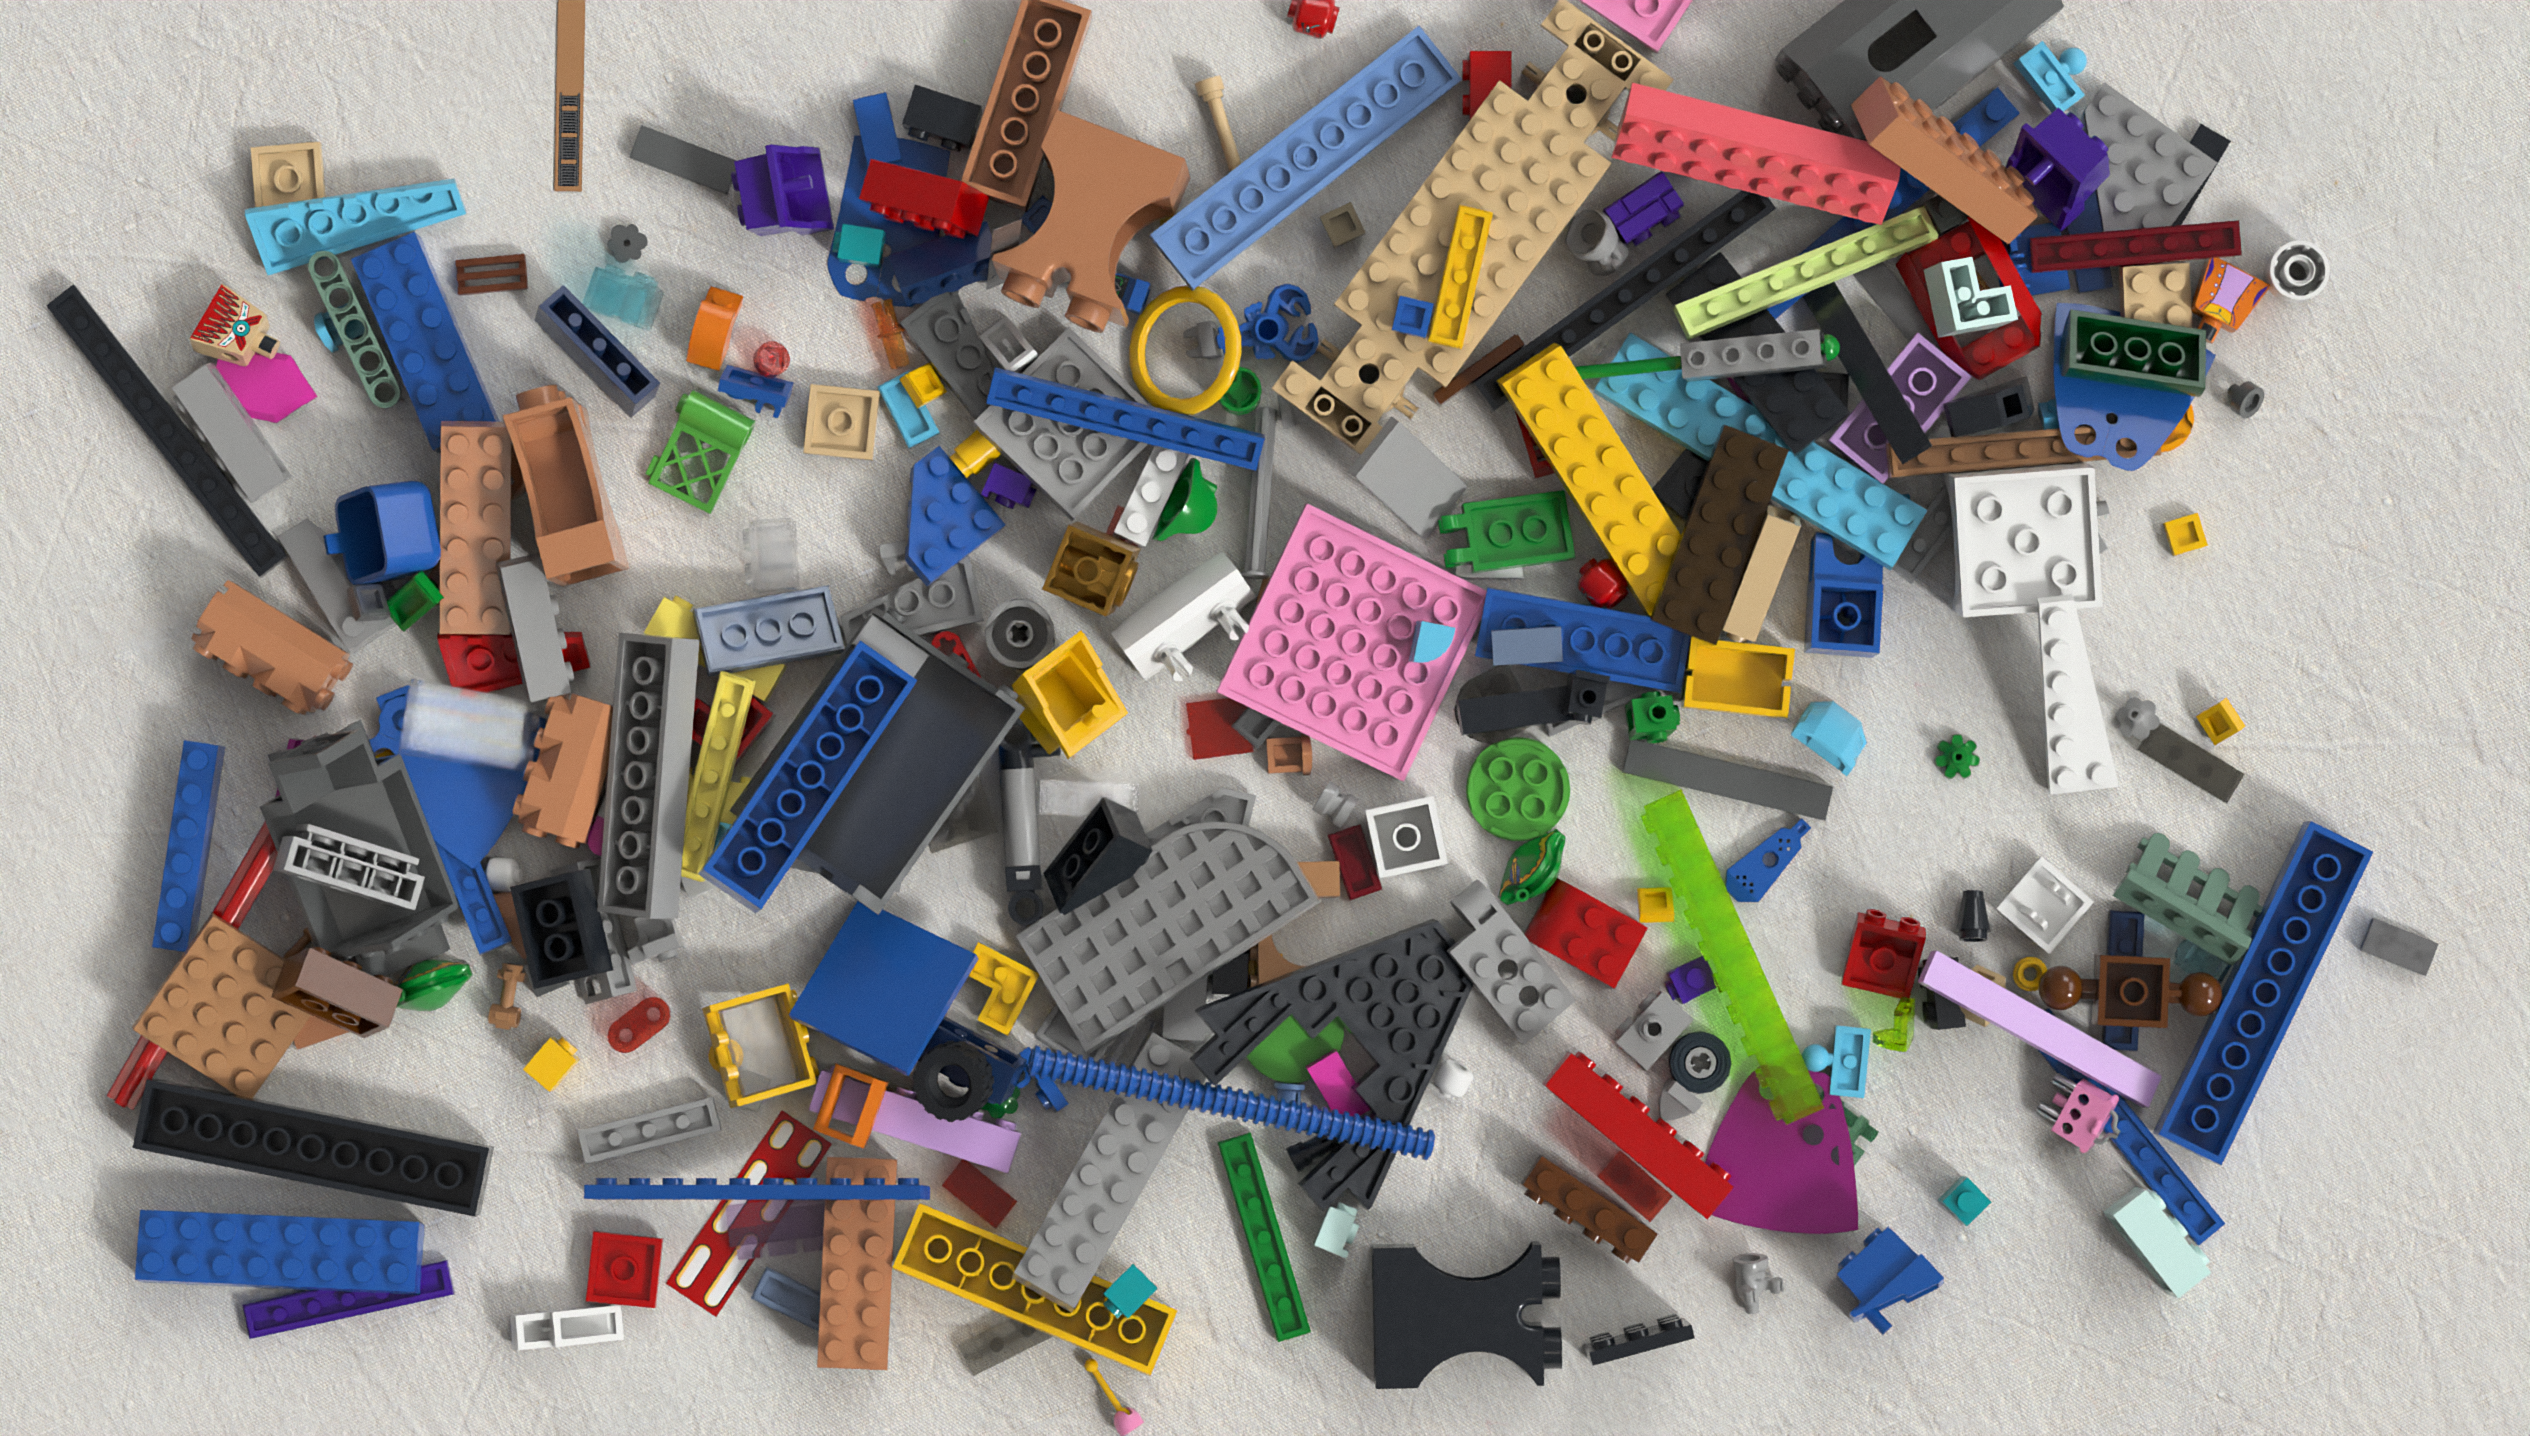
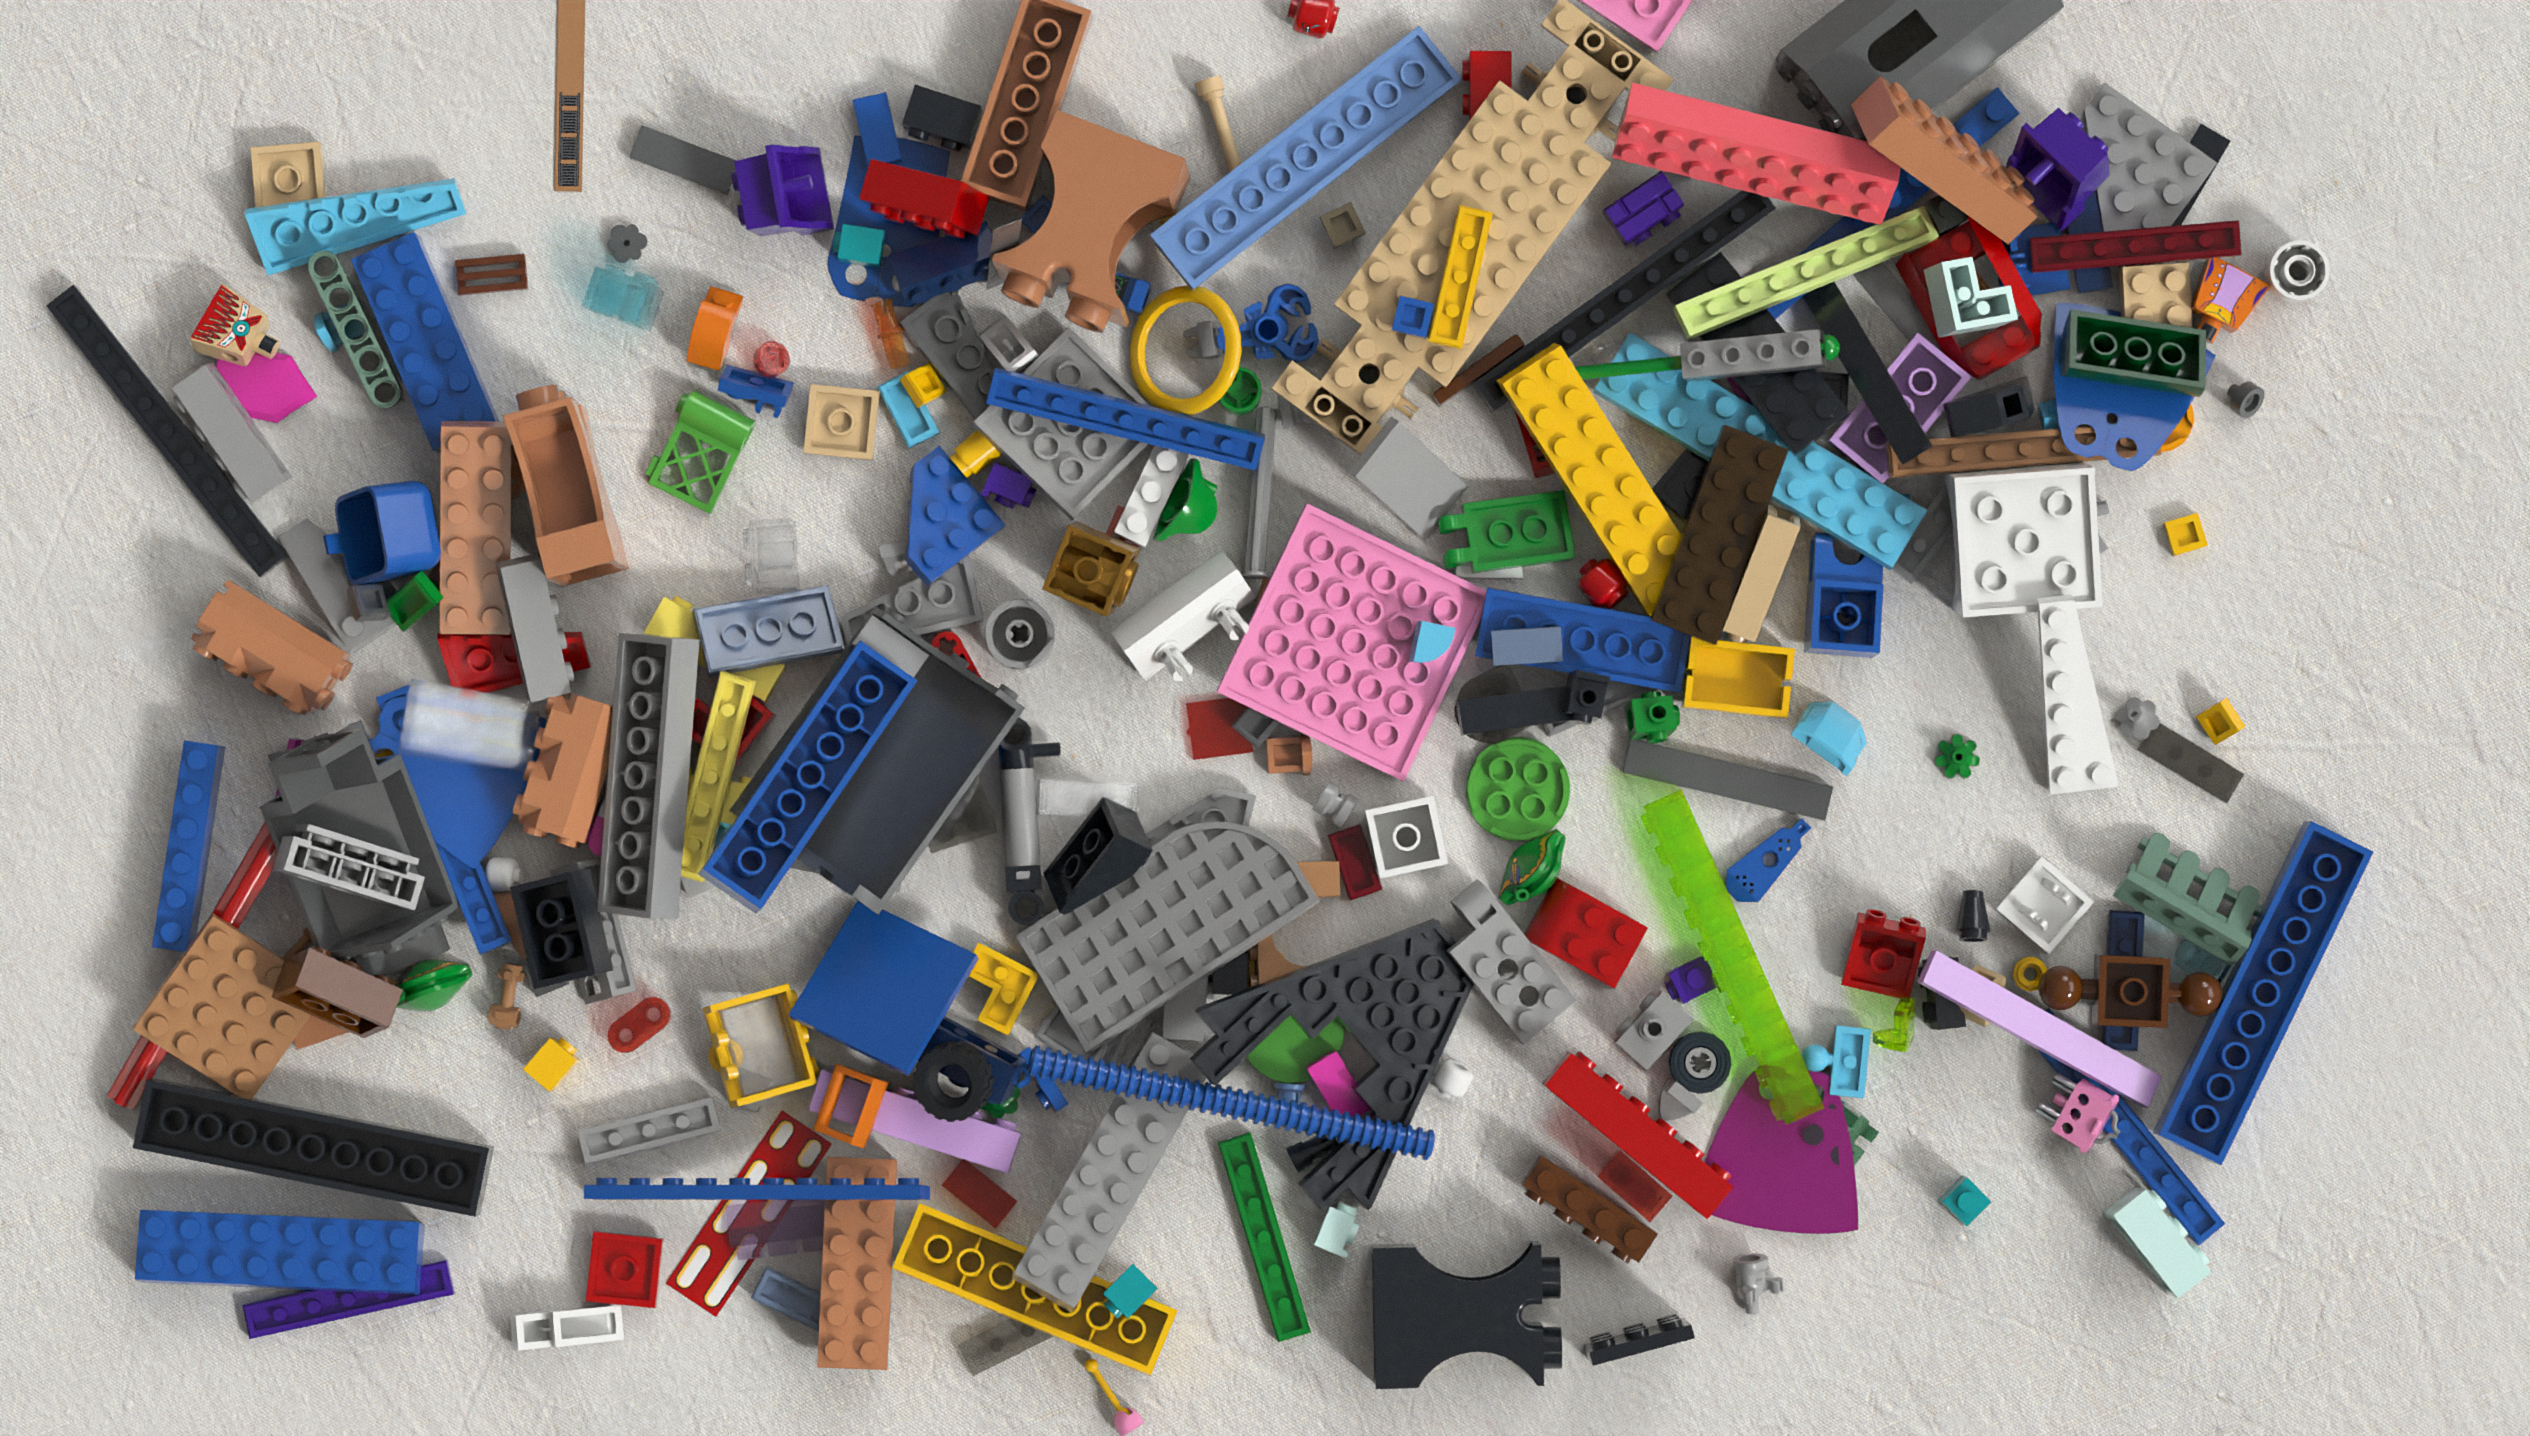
dark blue brick [534,285,660,418] -> none
light grey brick [627,917,684,964] -> none
yellow piece [1011,631,1128,759] -> none
light grey hair [1565,210,1629,276] -> none
yellow tile [1637,887,1674,923] -> none
blue piece [1837,1226,1944,1335] -> none
medium azure plate [2013,41,2087,113] -> none
flat silver tile [2360,918,2439,976] -> none

